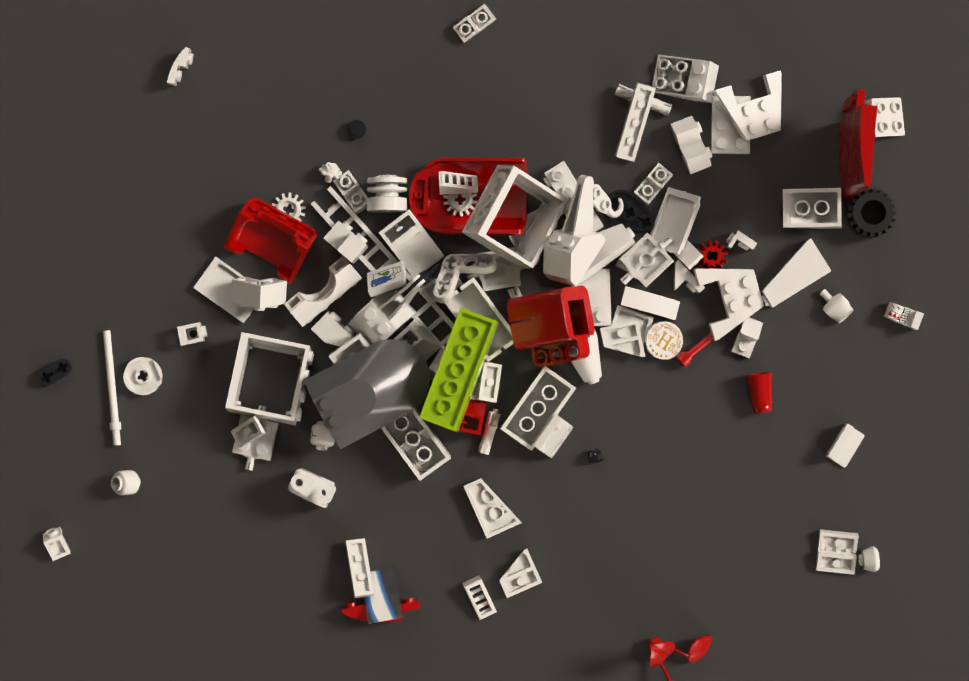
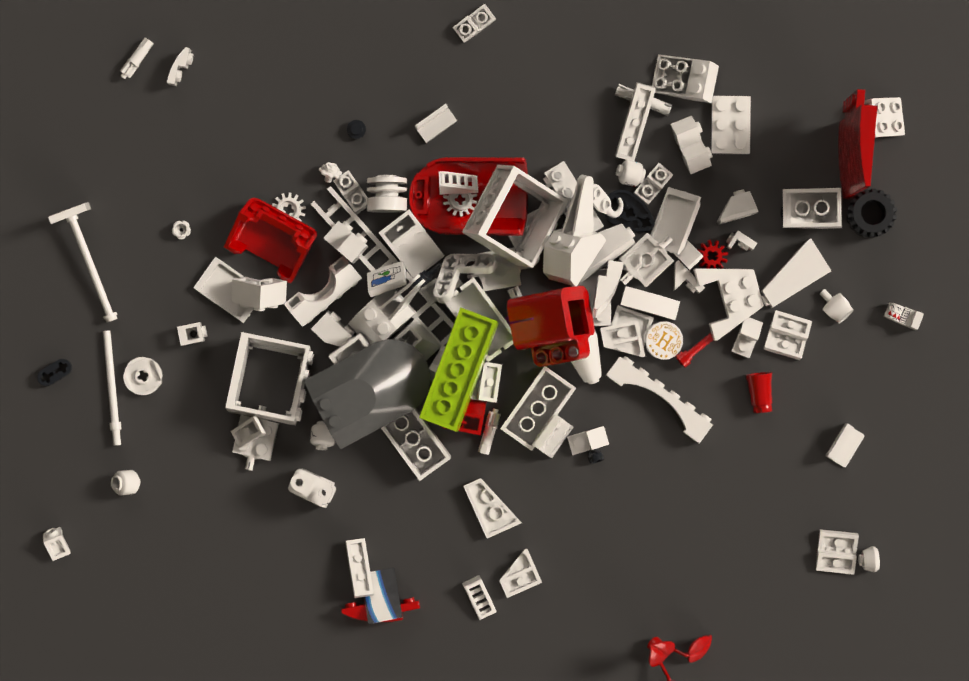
white wing [713,70,782,141] -> none
none -> white tile [48,202,117,322]
none -> white piece [120,37,154,79]
none -> white plate [172,221,191,239]
none -> white panel [415,104,457,144]
none -> white slope [567,426,609,455]
none -> white slope [592,260,624,318]
none -> white arch [606,356,713,444]
none -> white head [616,160,646,187]
none -> white slope [717,189,758,225]
none -> white slope [764,310,812,360]

